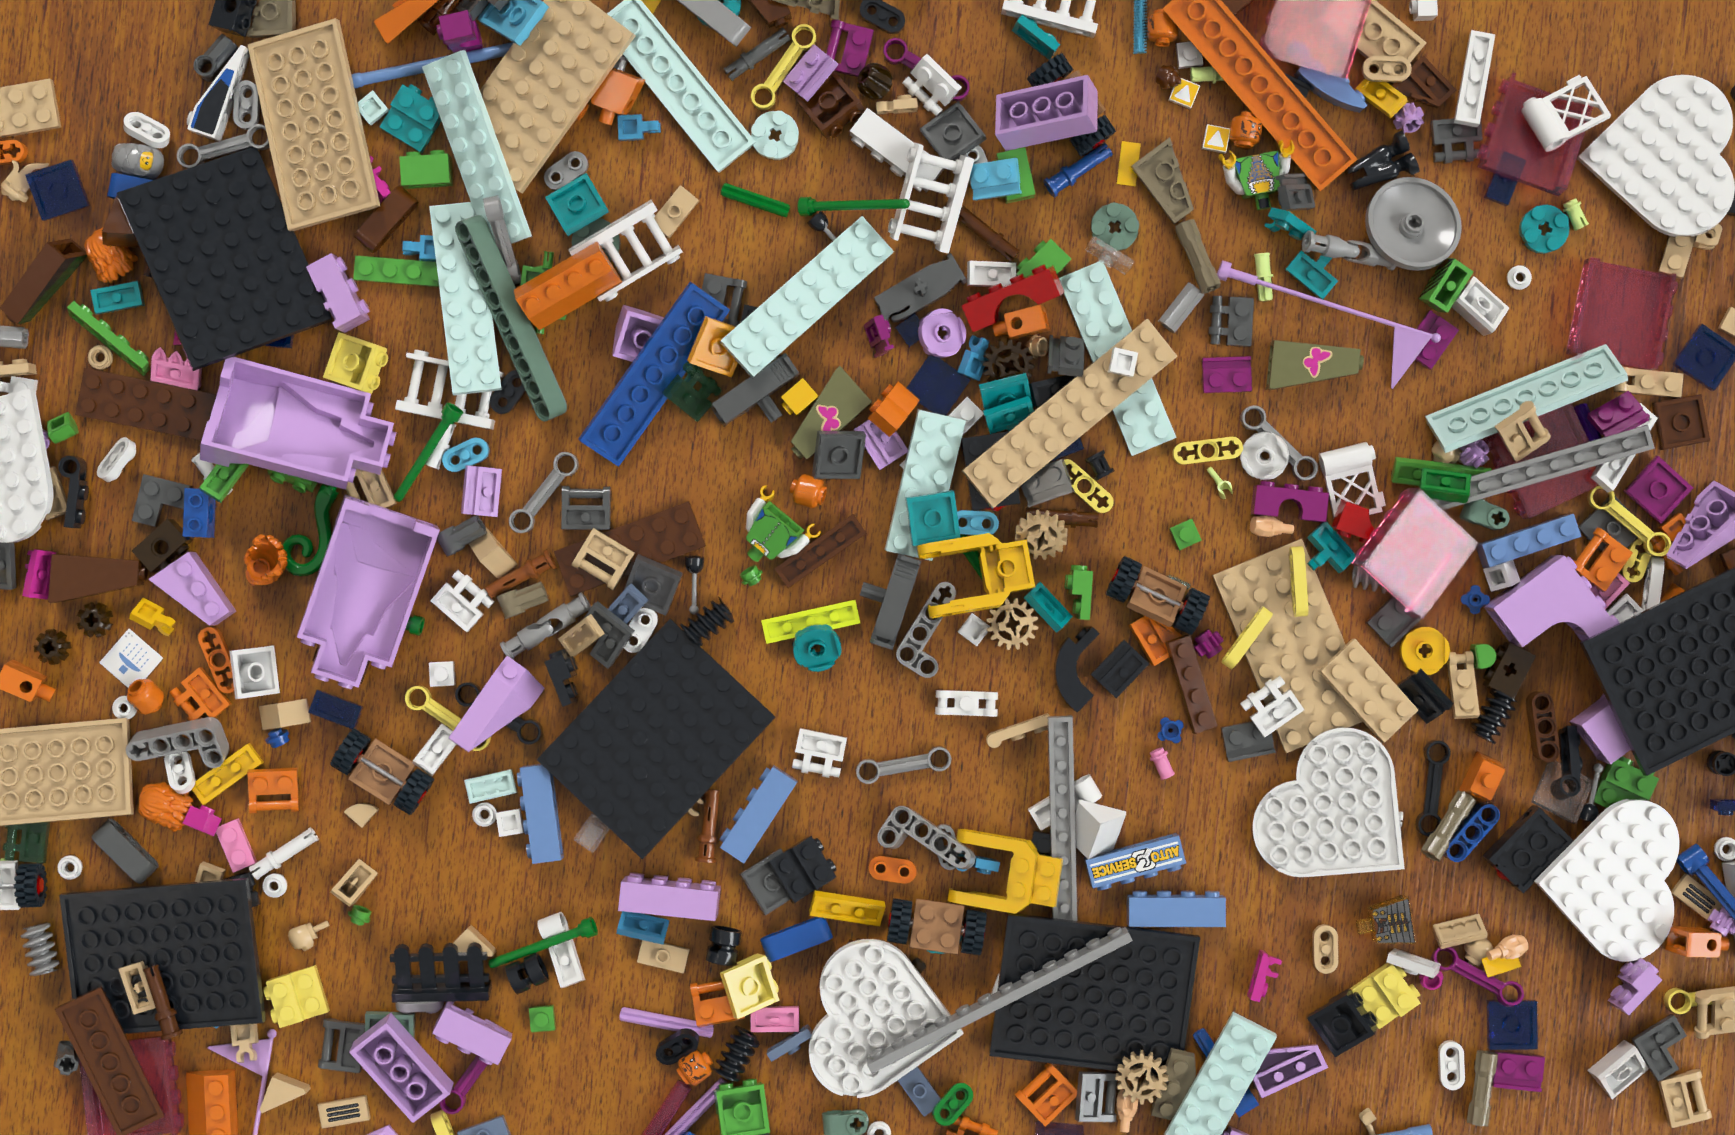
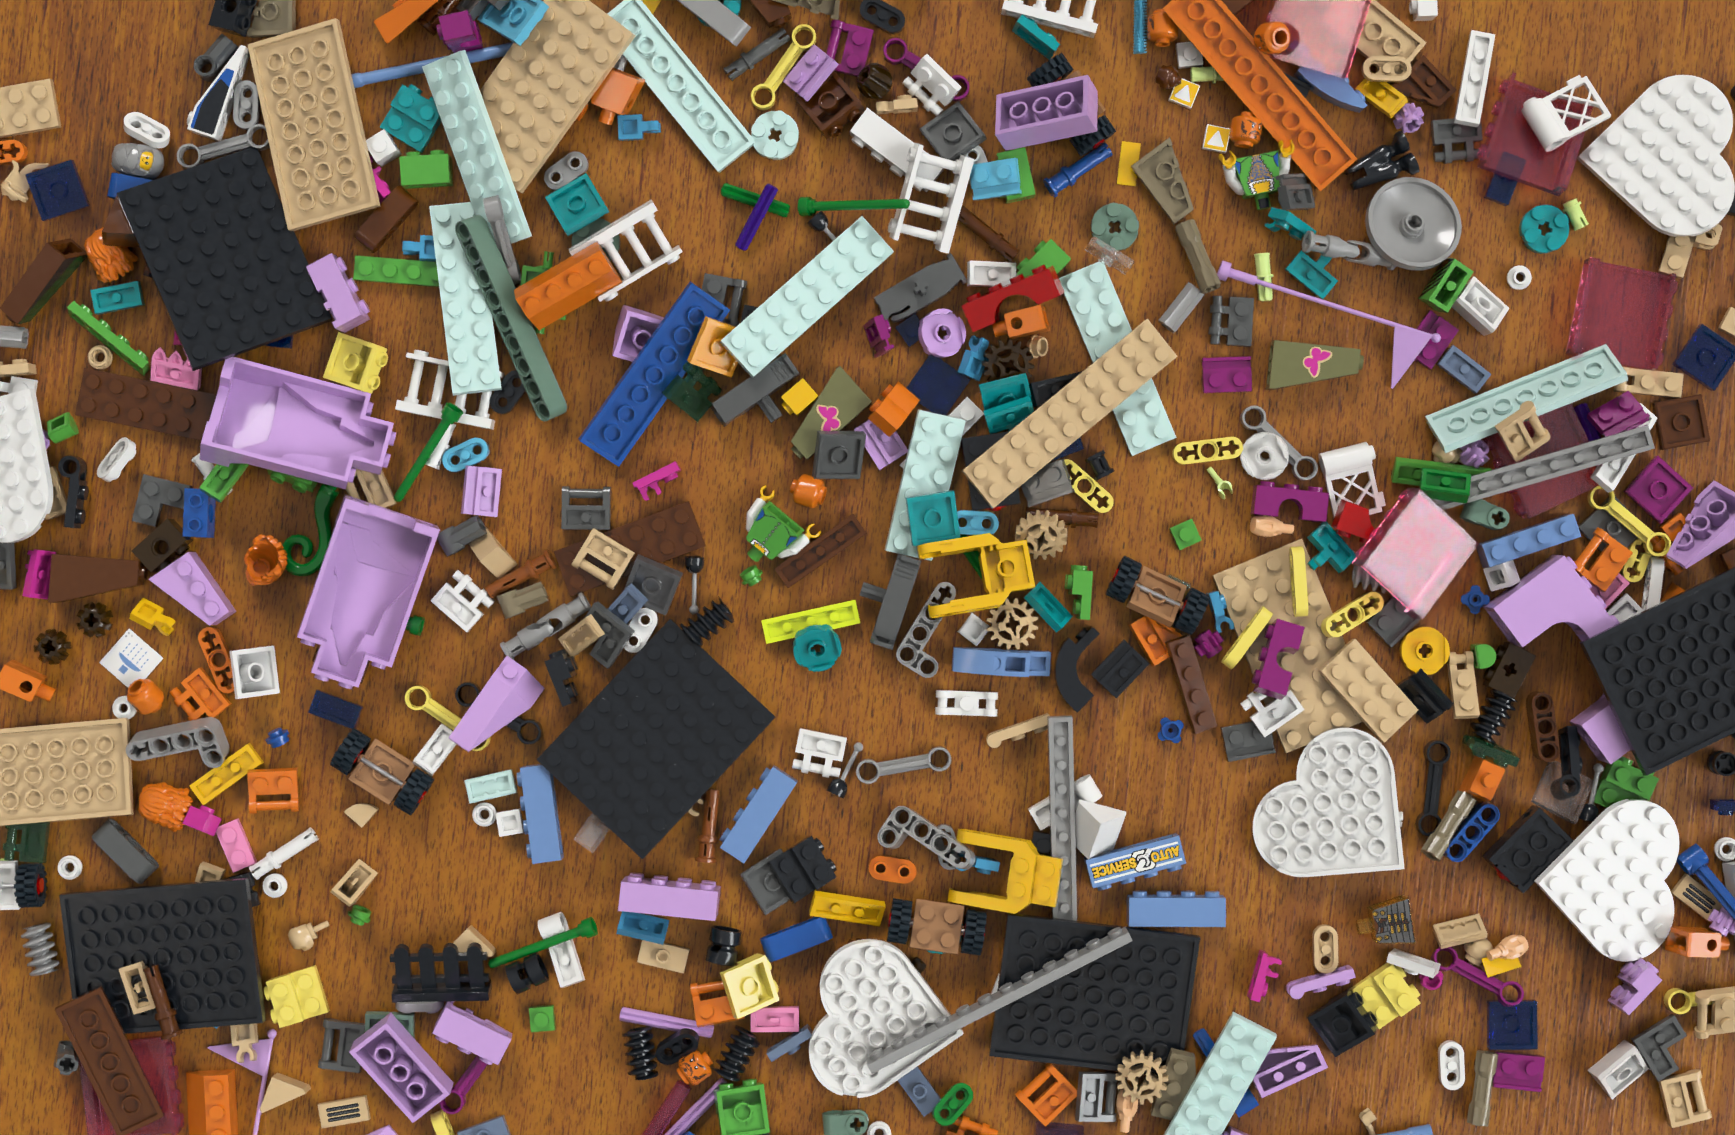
white plate [164,751,196,794] -> none
tan slope [259,698,311,730] -> none
light aqua plate [358,90,389,125] -> none
white plate [429,661,456,687] -> none
light grey piece [509,452,579,533] -> none
tan plate [654,185,700,238] -> none
dark grey plate [1047,335,1084,377] -> none
white plate [1108,347,1138,377] -> none
bright pink pin [1150,747,1175,780] -> none
none -> white brick [366,129,402,167]
none -> black piece [622,1026,659,1080]
none -> dark pink plate [632,461,681,501]
none -> dark purple axle [735,184,778,251]
none -> hinge [827,742,863,799]
none -> medium blue slope [952,647,1051,677]
none -> dark azure plate [1206,591,1234,633]
none -> magenta arch [1252,619,1305,700]
none -> orange head [1254,22,1291,54]
none -> lavender plate [1286,965,1356,999]
none -> light yellow beam [1321,592,1384,638]
none -> sand blue plate [1437,345,1491,394]
none -> clear green plate [1462,735,1520,768]

